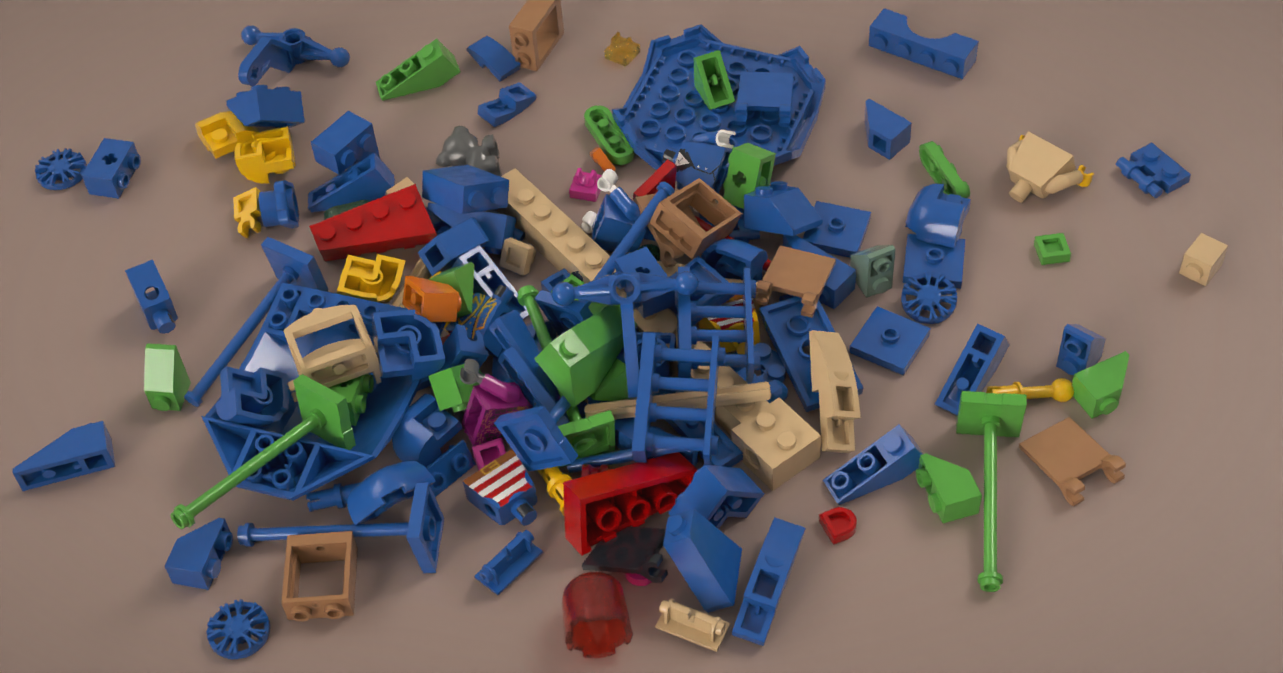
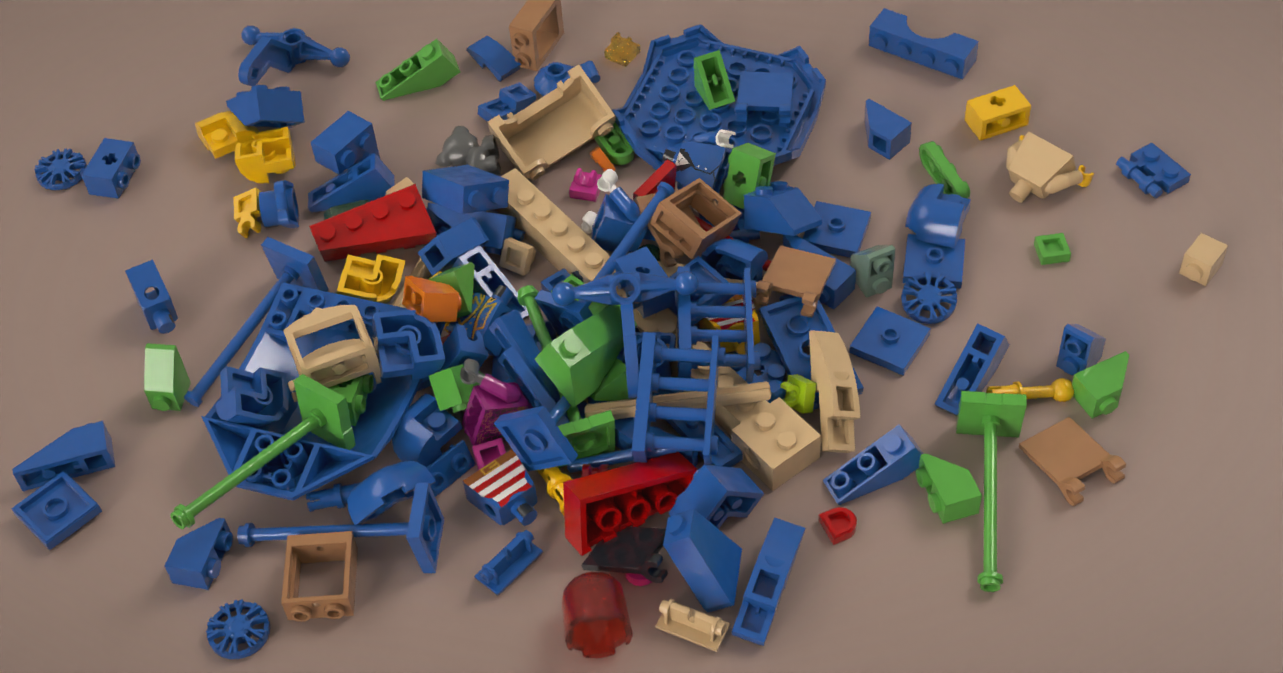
none -> blue plate [11,471,102,551]
none -> tan windscreen [488,64,615,180]
none -> blue animal [534,61,601,97]
none -> lime tile [780,374,817,413]
none -> yellow brick [965,85,1031,141]

